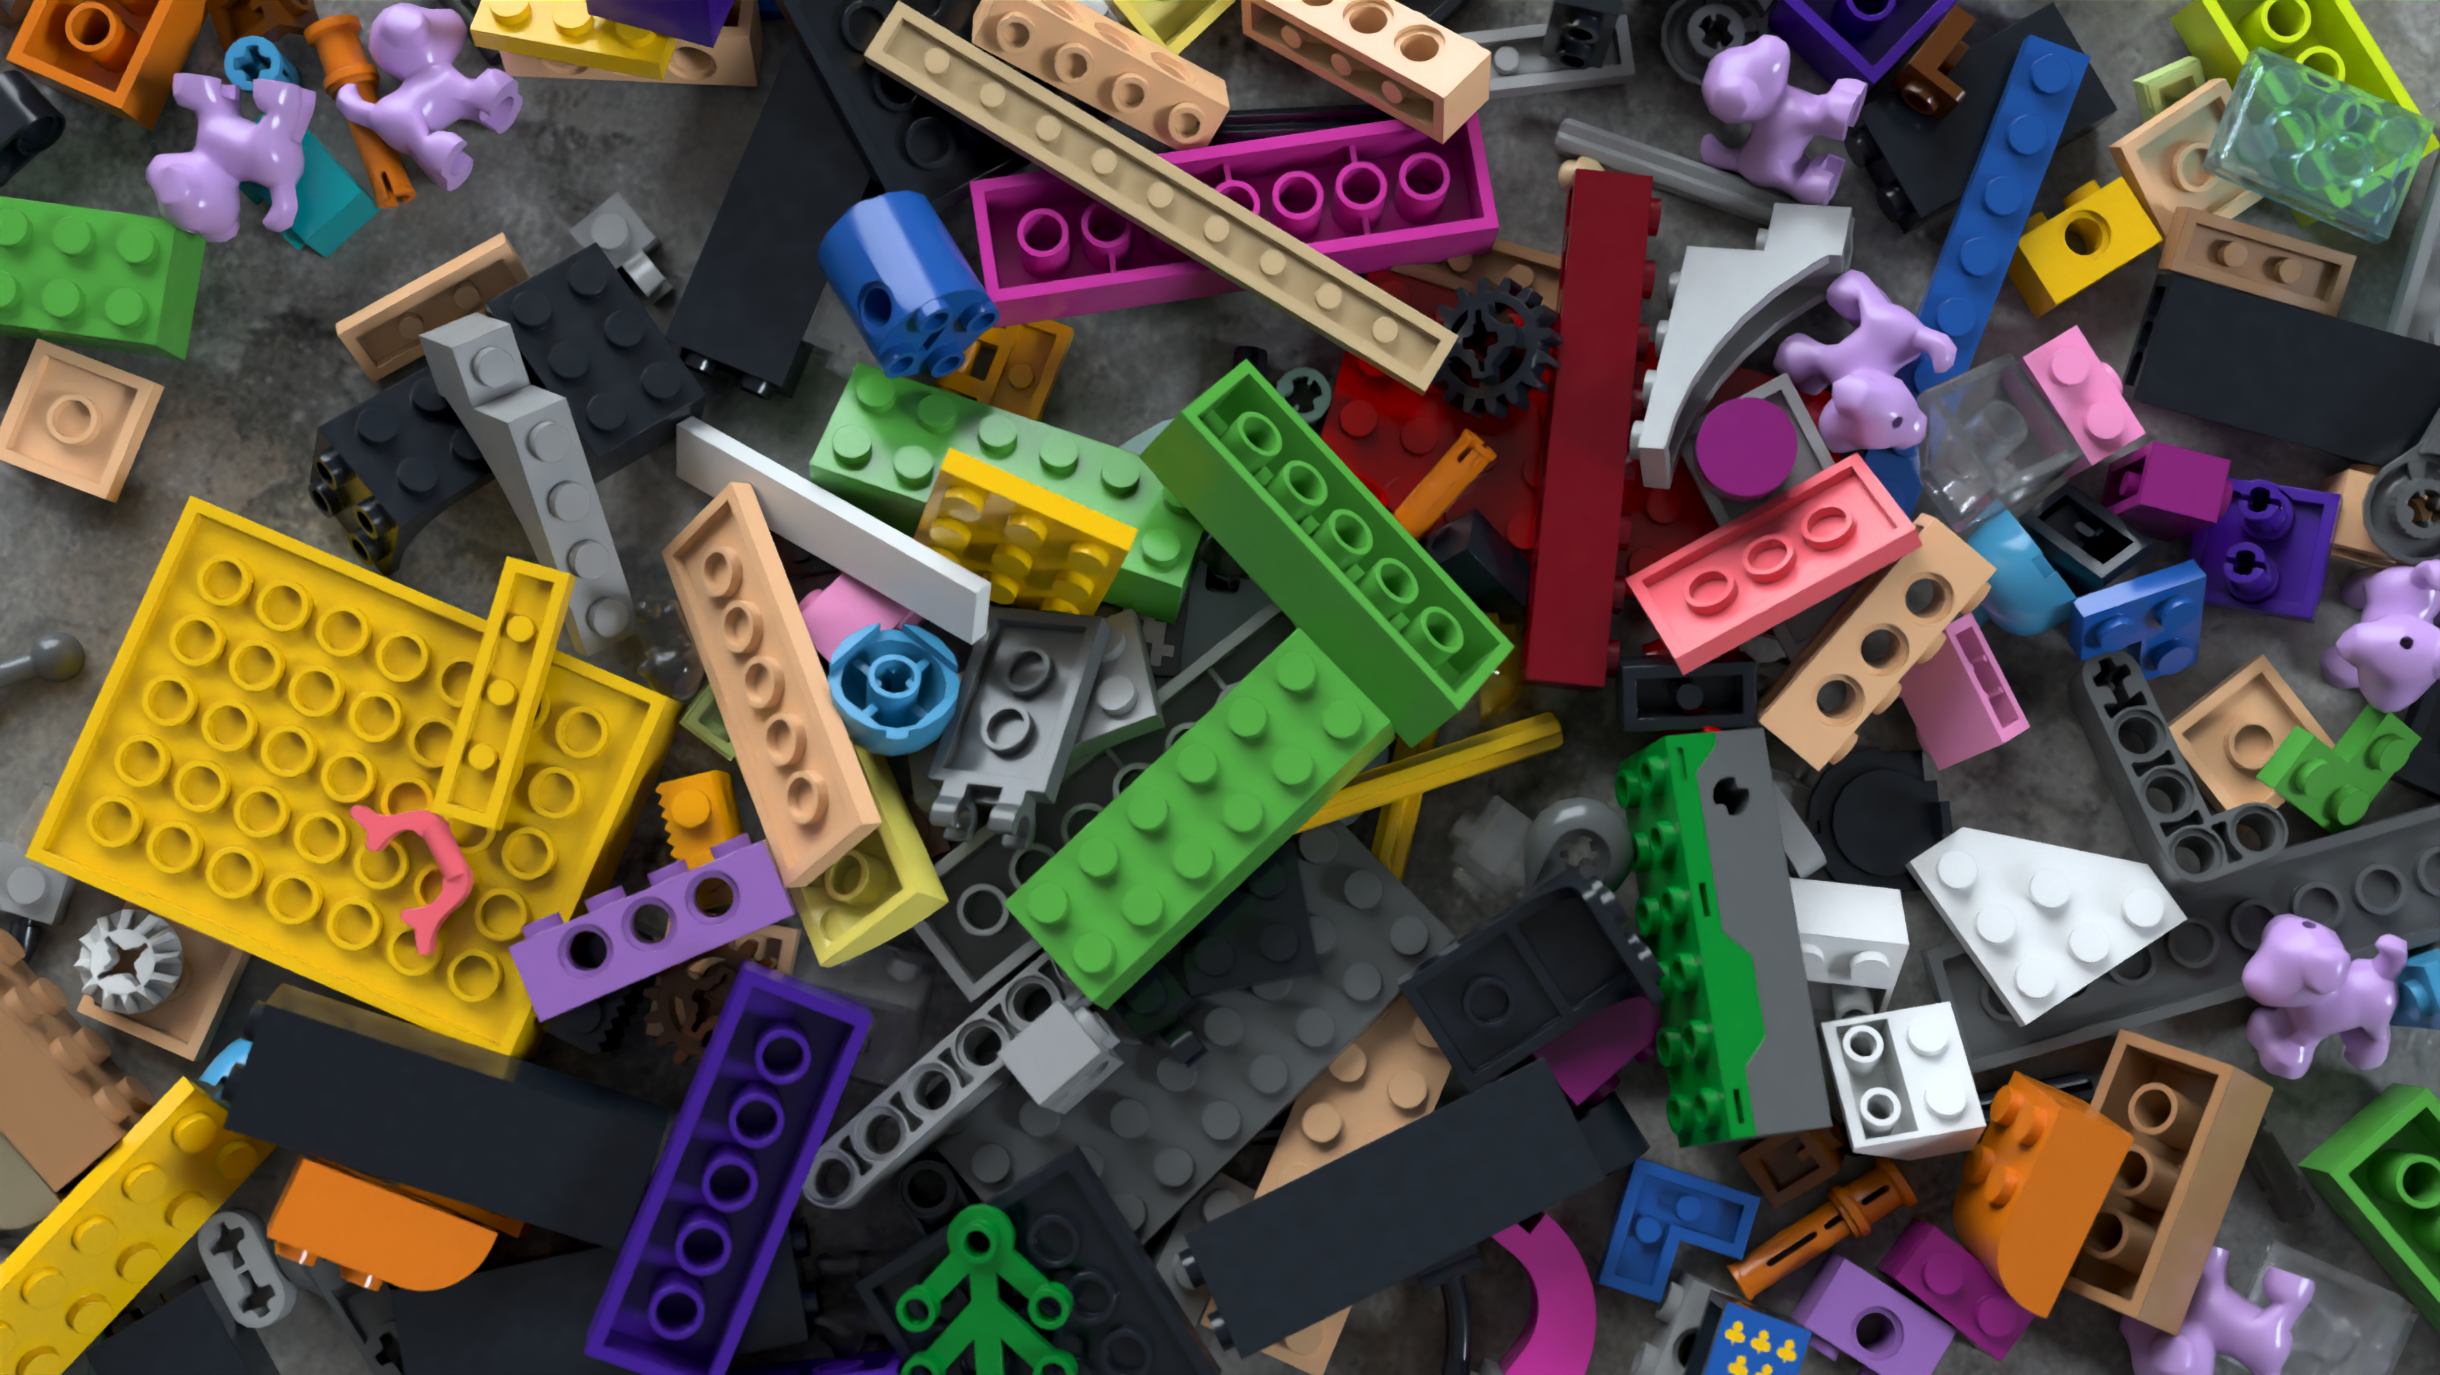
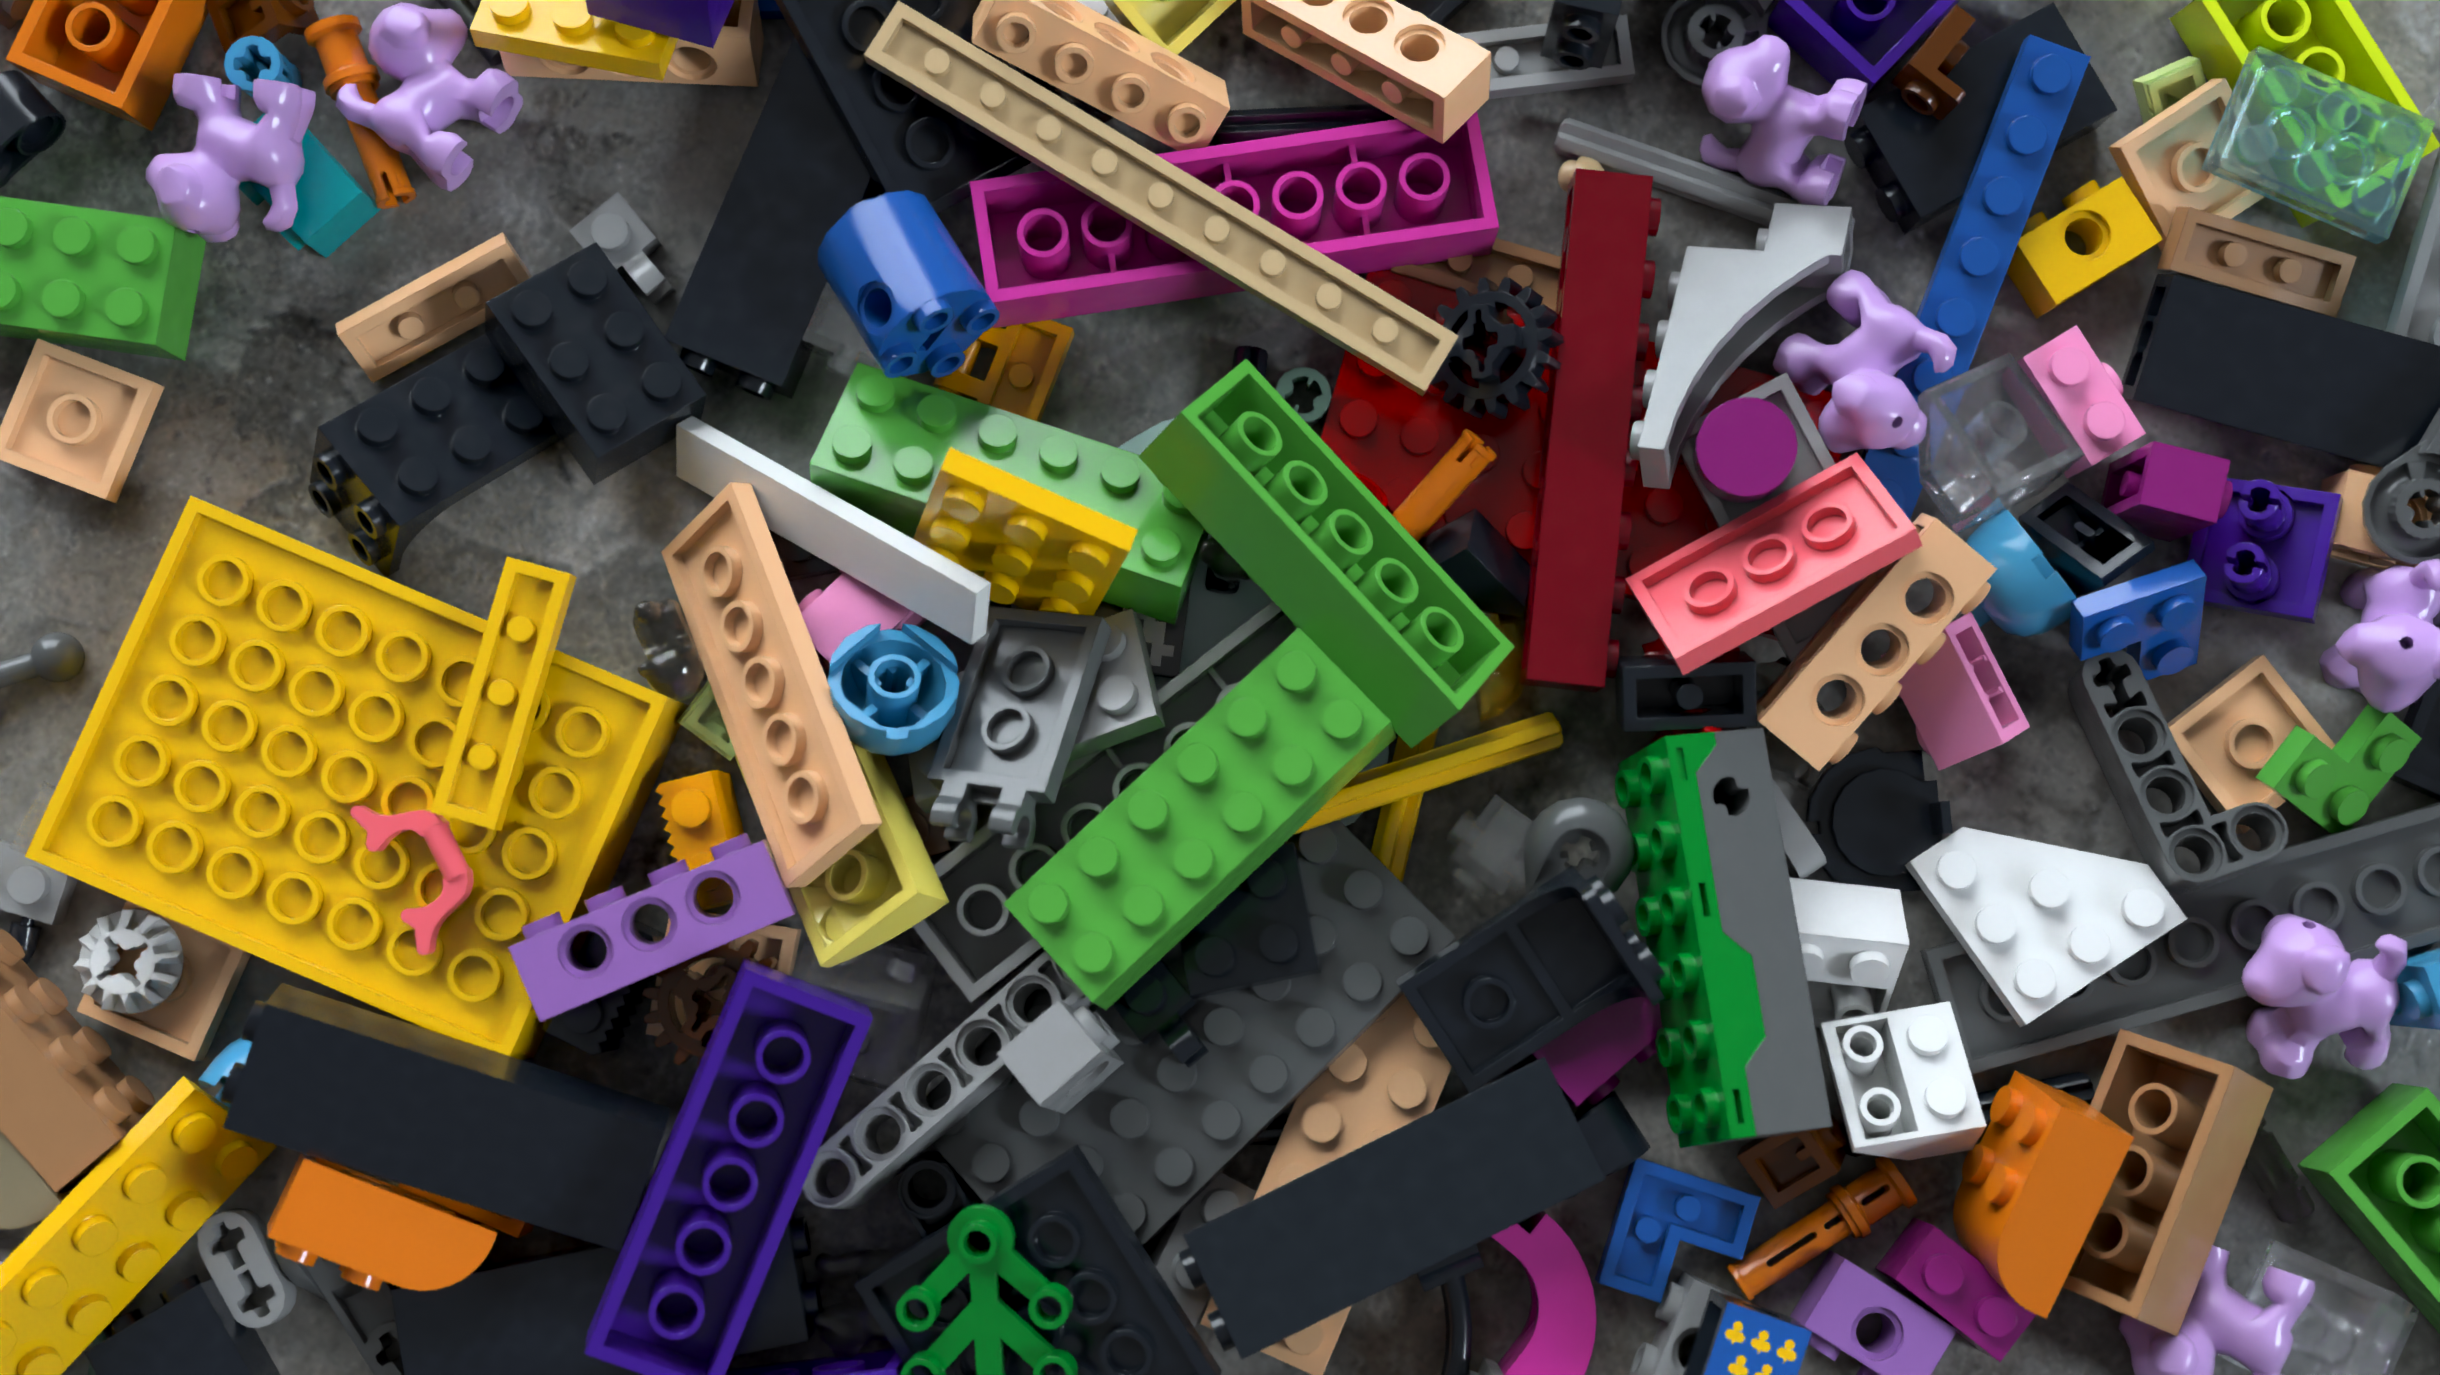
light grey arch [418,312,642,657] -> none

